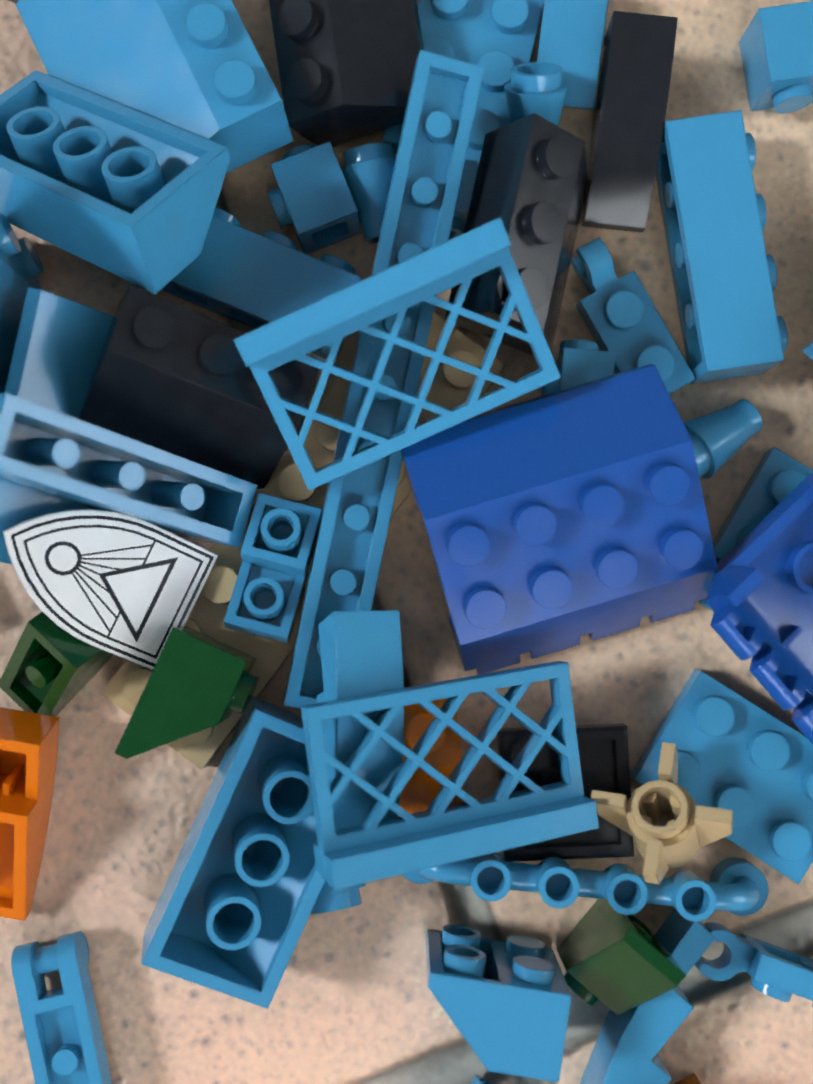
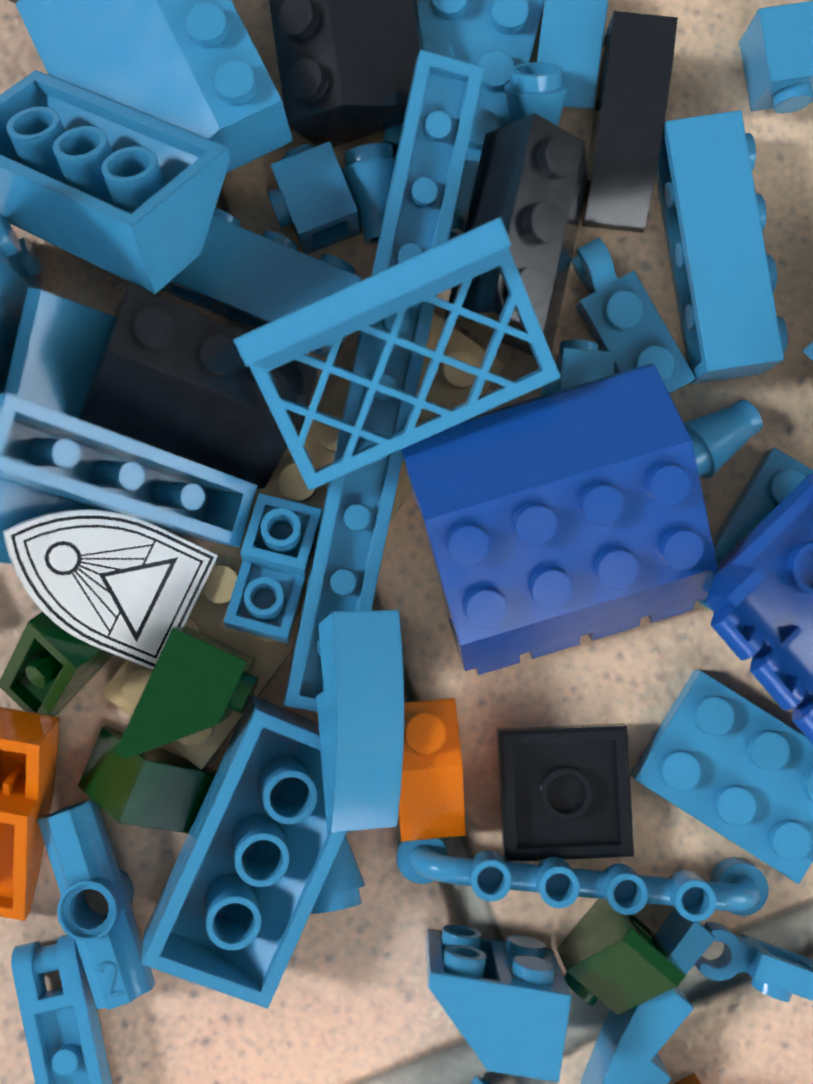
dark azure fence [301,661,599,890] -> none
tan brick [591,742,734,885] -> none
none -> dark azure piece [37,799,155,1010]
none -> dark green slope [78,726,217,834]

